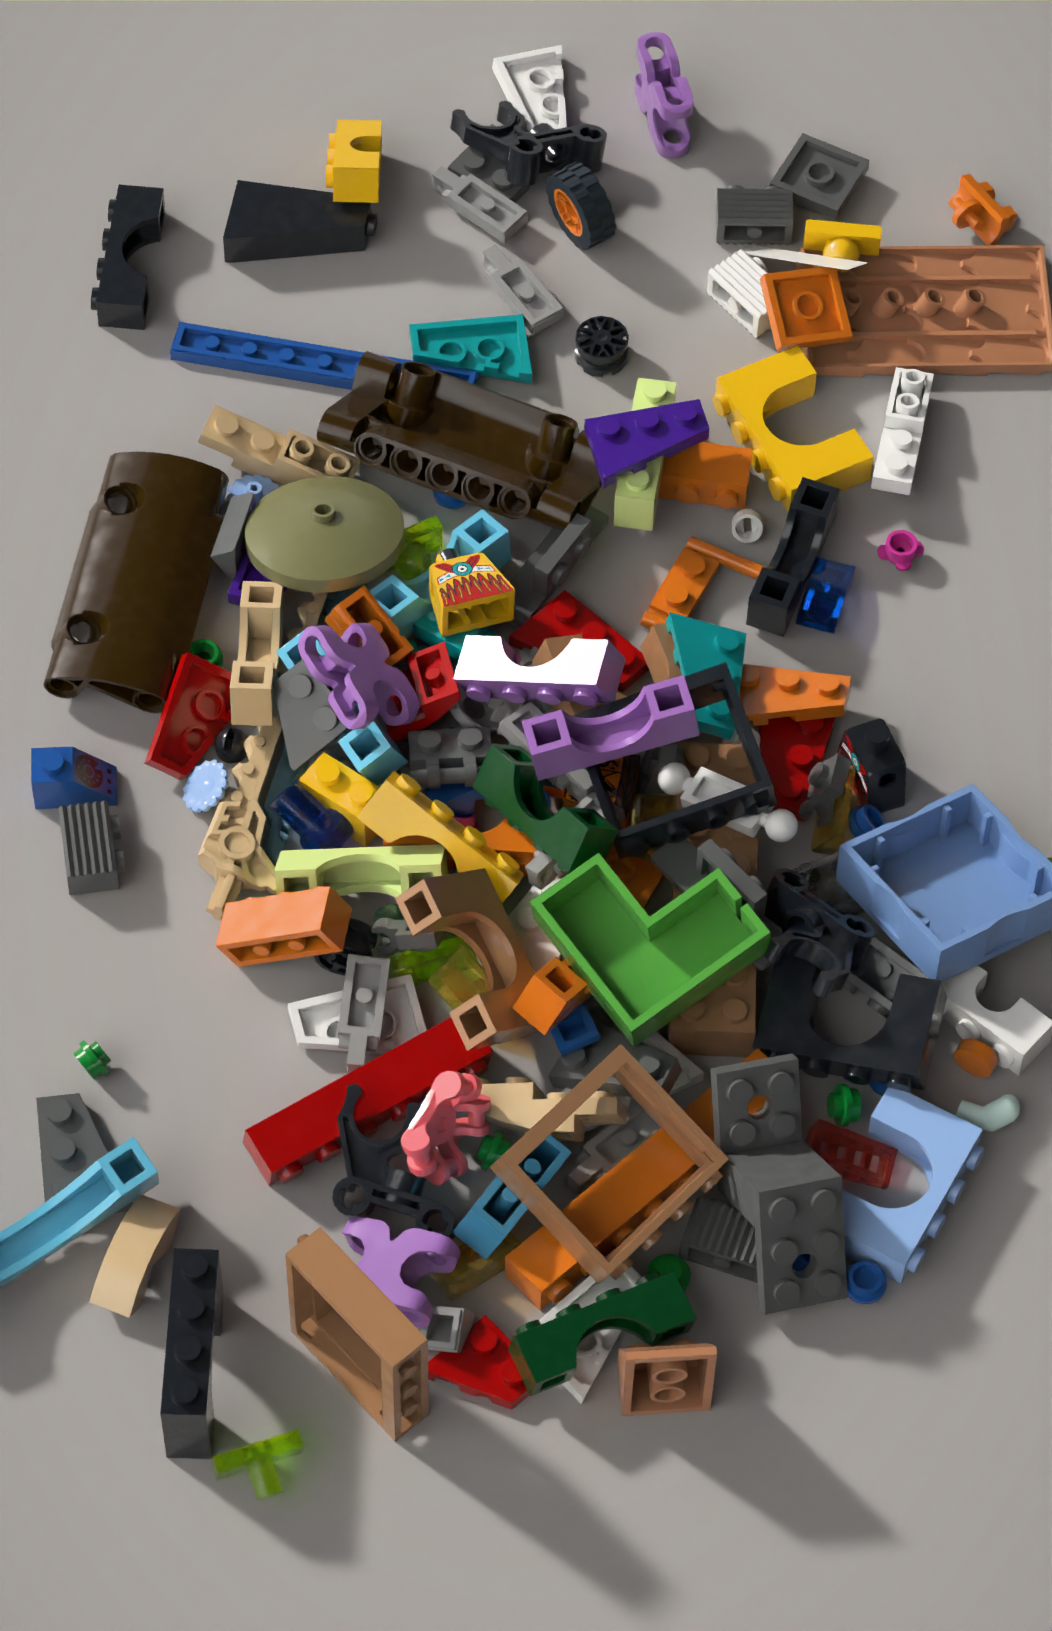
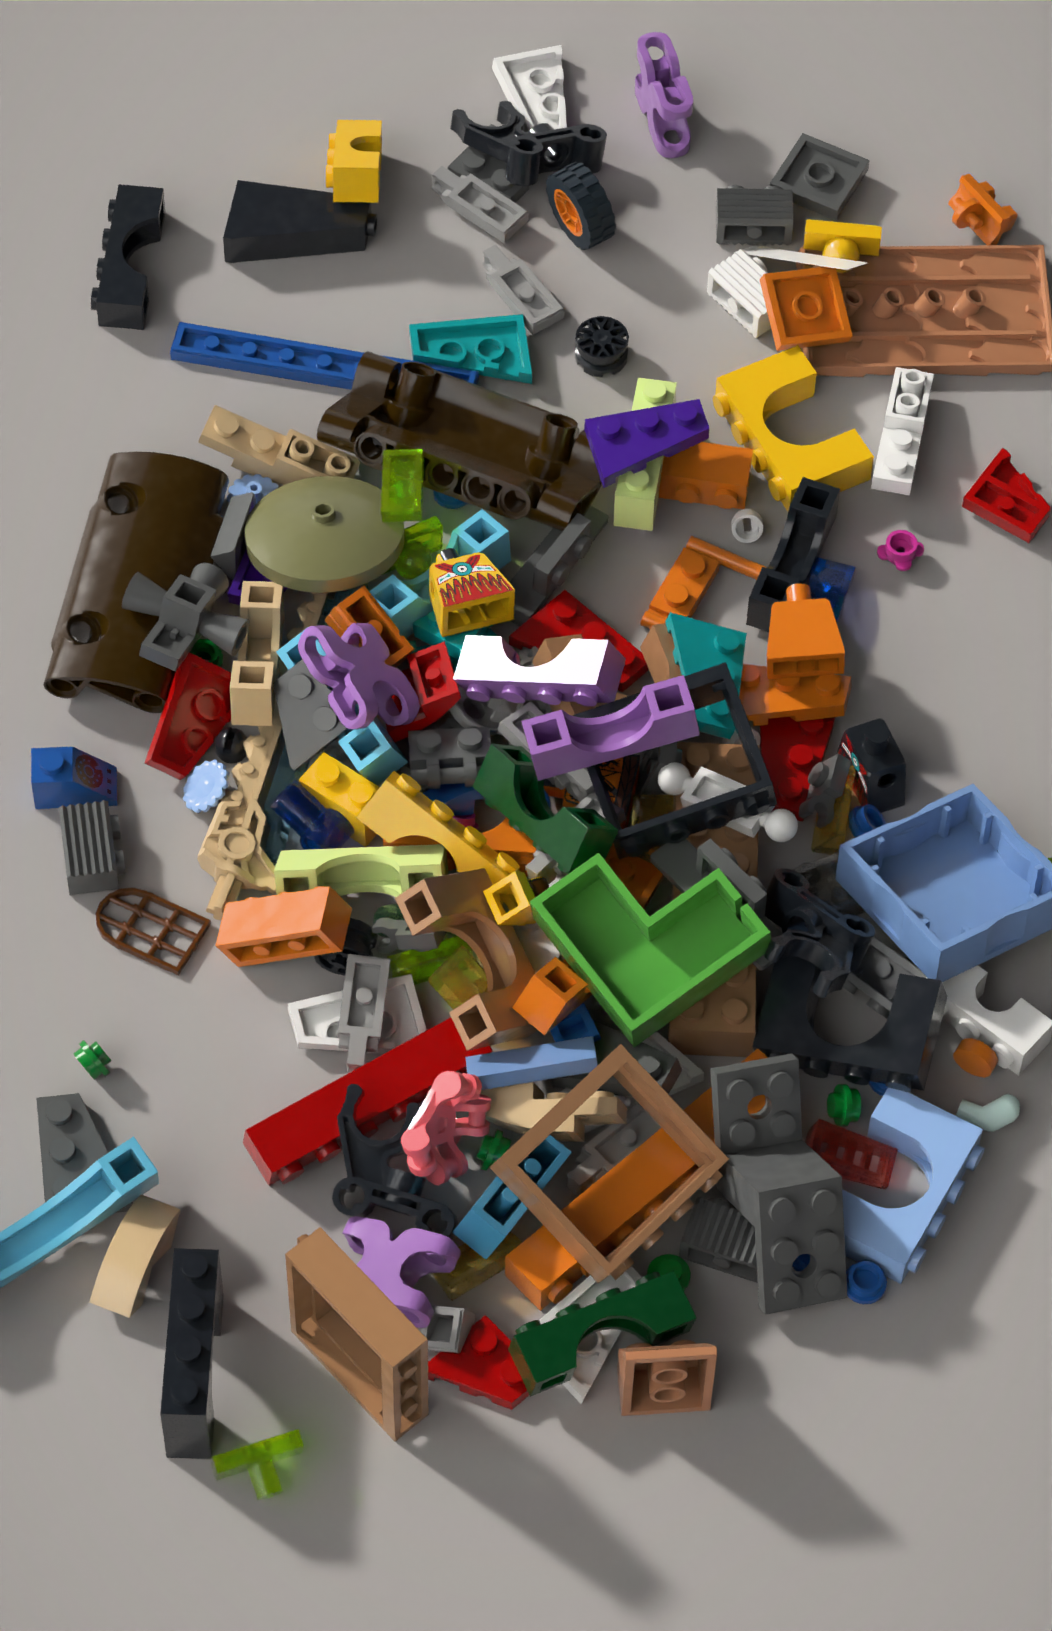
none -> reddish brown window [96,887,211,976]
none -> dark grey brick [122,563,250,672]
none -> clear neon green tile [381,449,424,522]
none -> medium blue tile [465,1036,598,1090]
none -> yellow leg [483,871,549,926]
none -> orange torso [767,583,845,679]
none -> red wing [962,448,1051,543]

